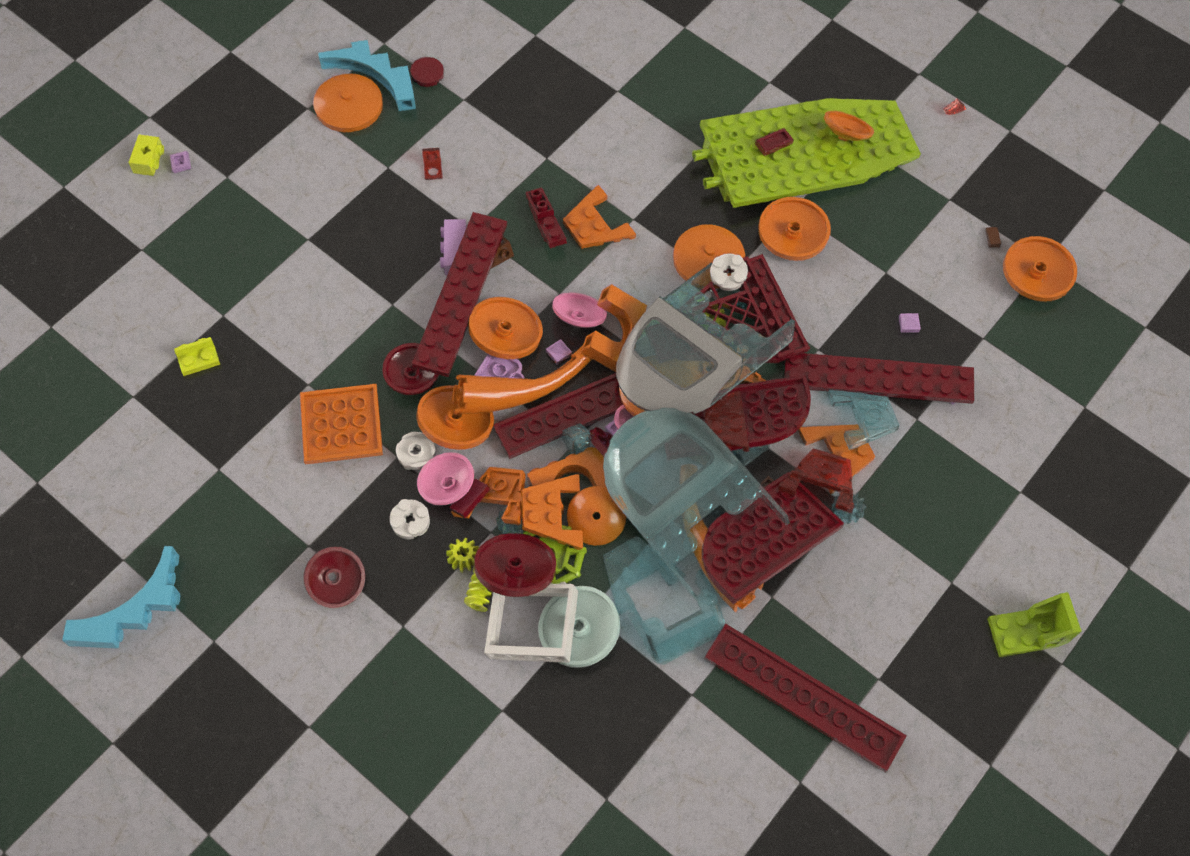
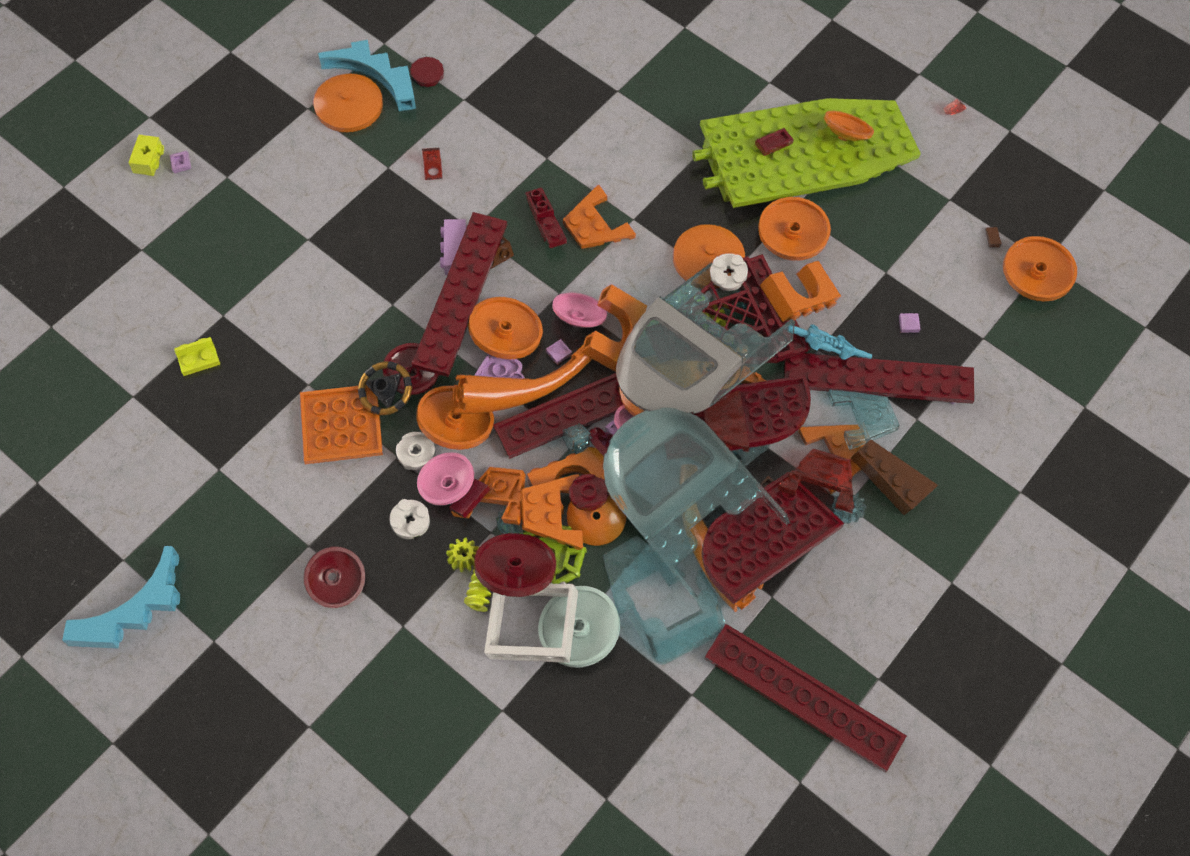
lime bracket [987,592,1082,657] -> none
none -> black piece [358,361,412,415]
none -> dark red tile [569,474,609,511]
none -> orange arch [760,261,841,322]
none -> medium azure bar [786,324,872,359]
none -> reddish brown wedge [851,439,938,515]

